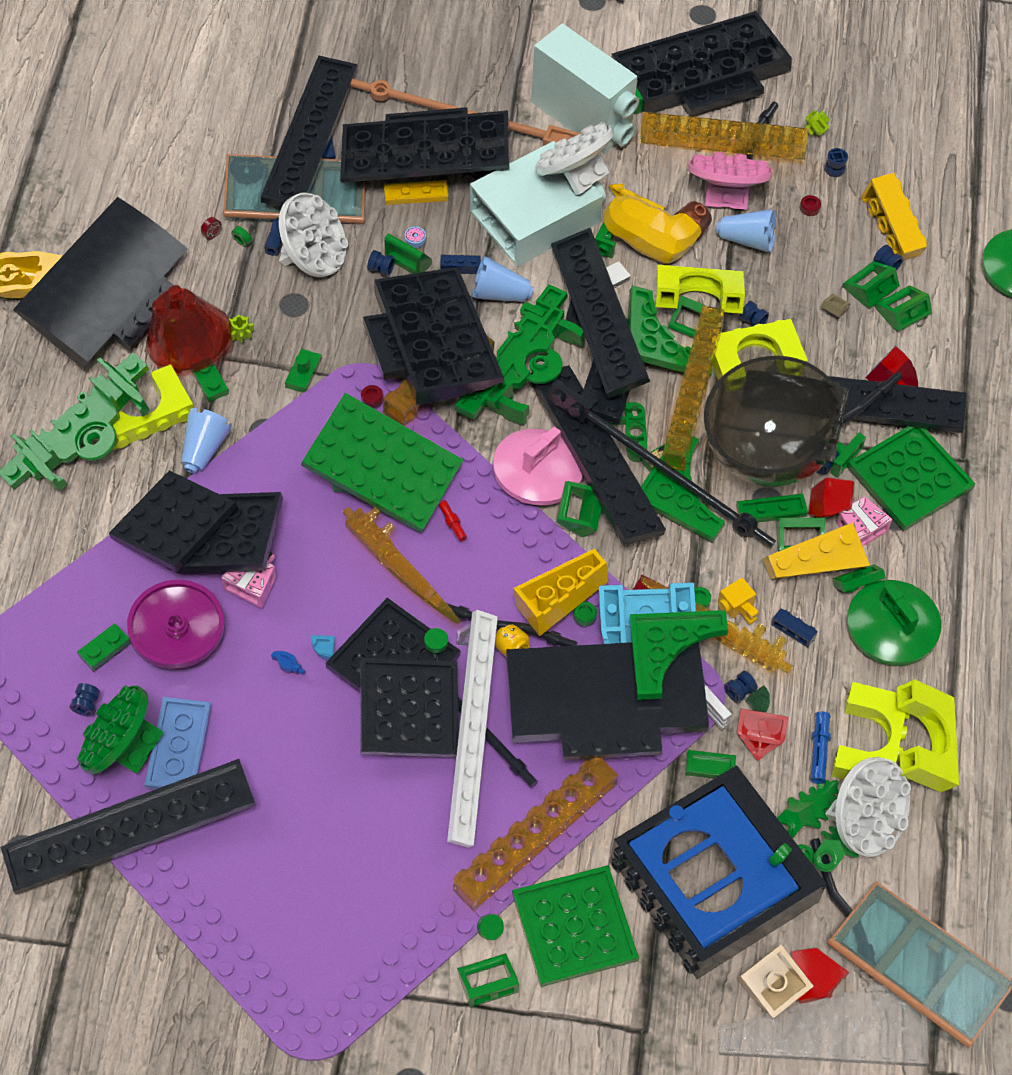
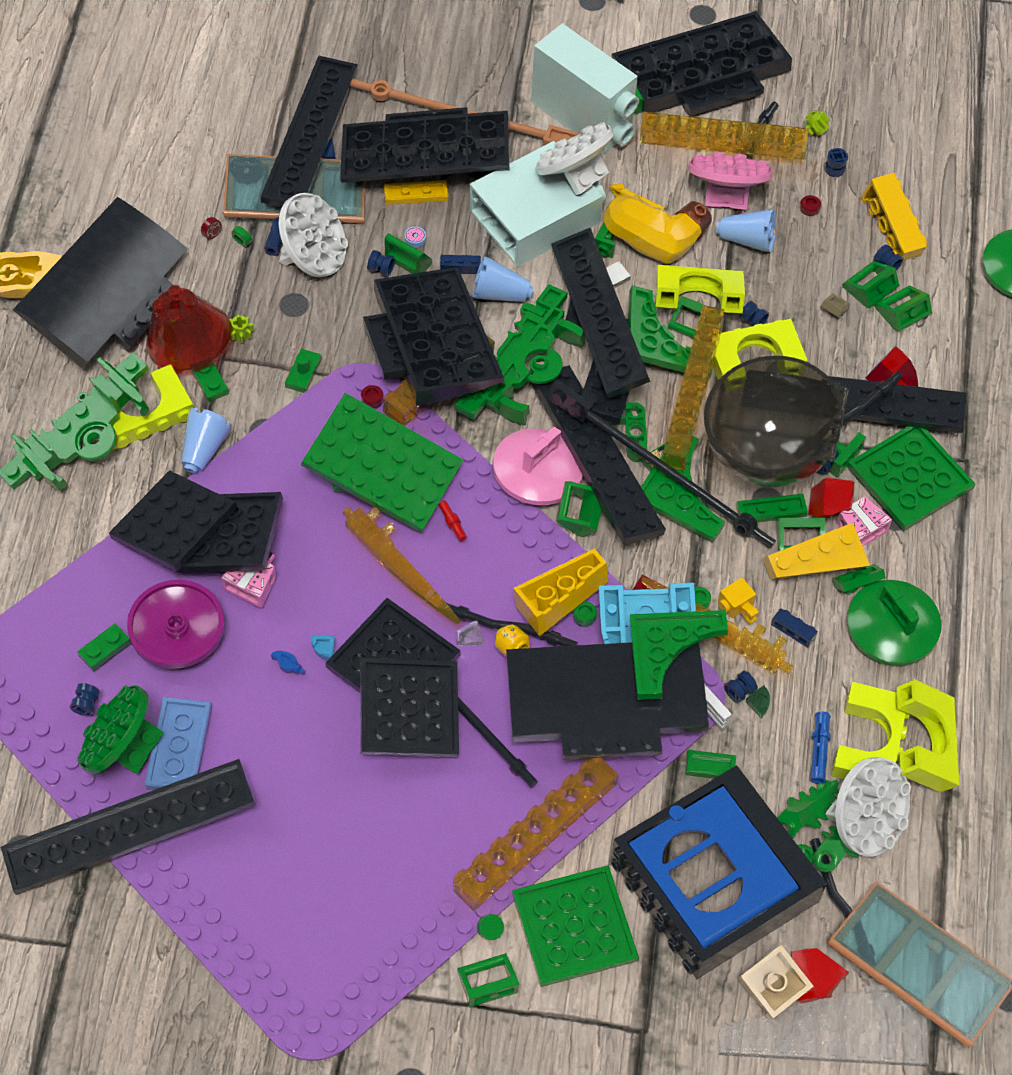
green tile [424,628,448,653] -> none
white plate [447,610,498,848] -> none
slope [737,708,789,761] -> none
green tile [768,843,792,867] -> none

